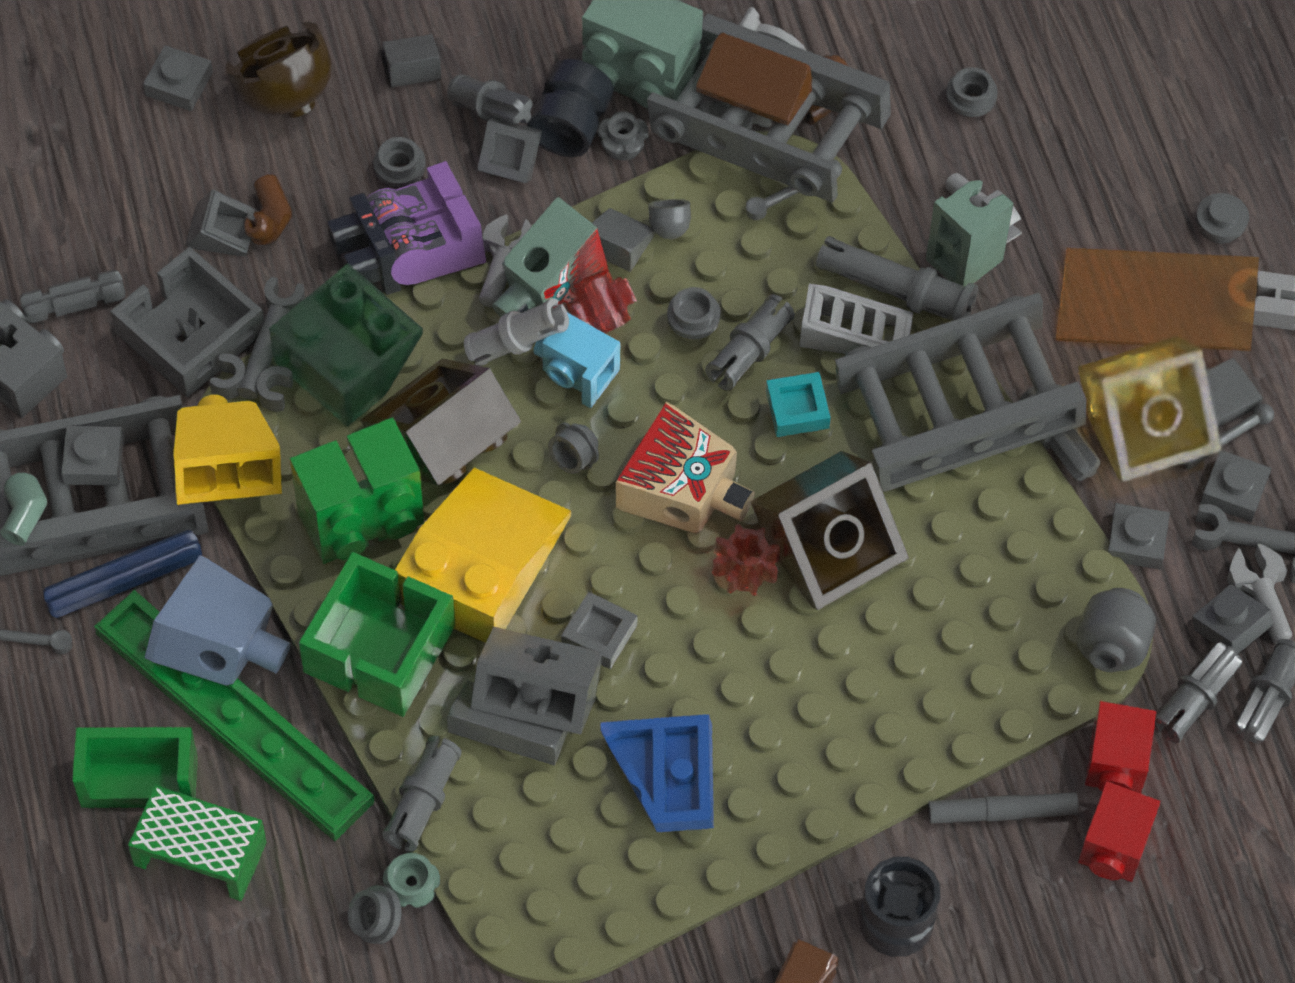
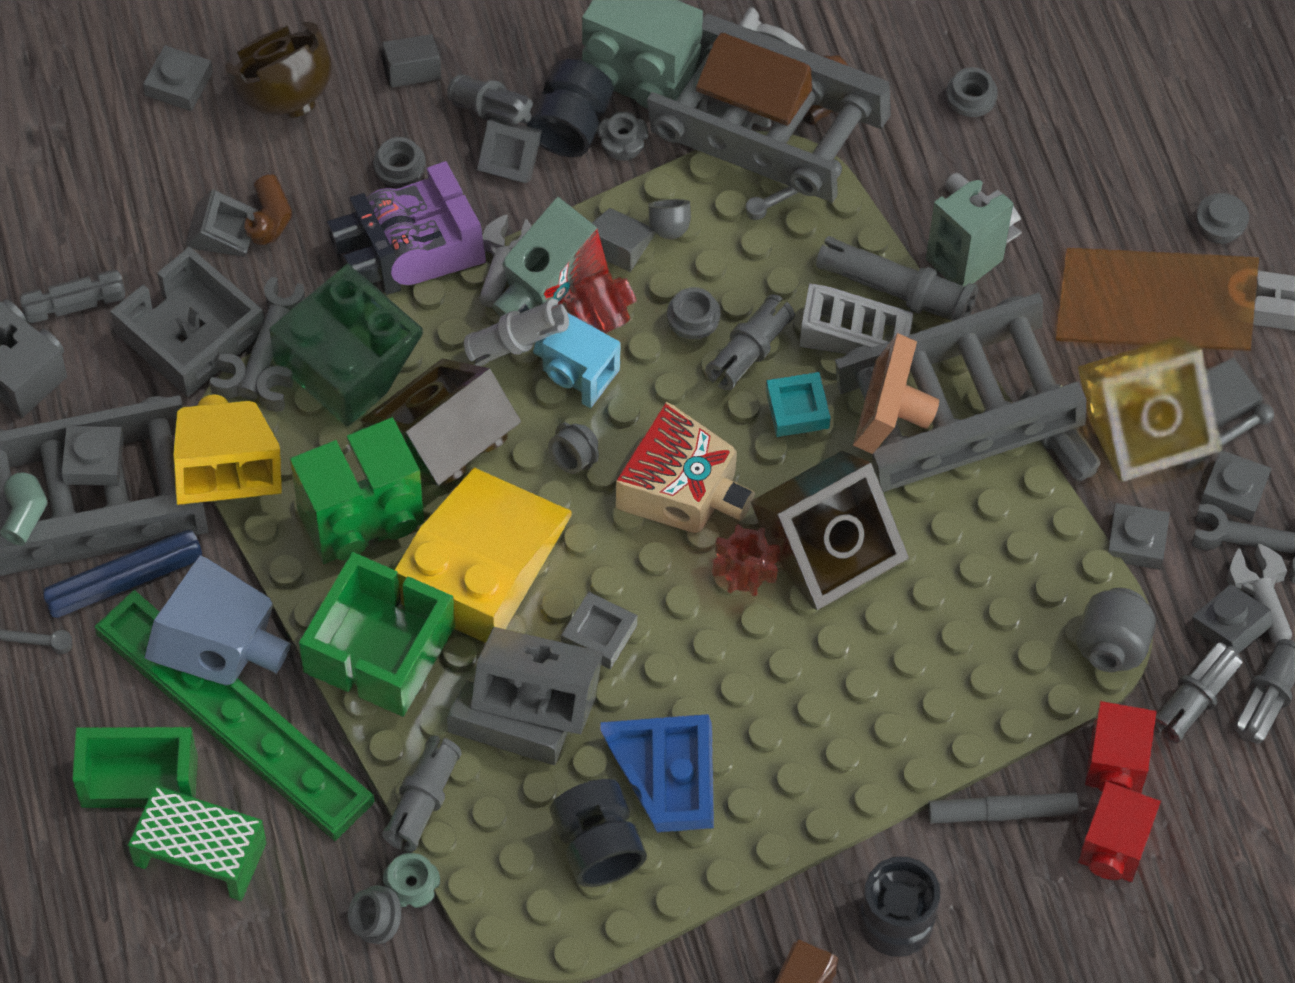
none -> black wheel [549,779,647,887]
none -> nougat tile [853,333,939,454]

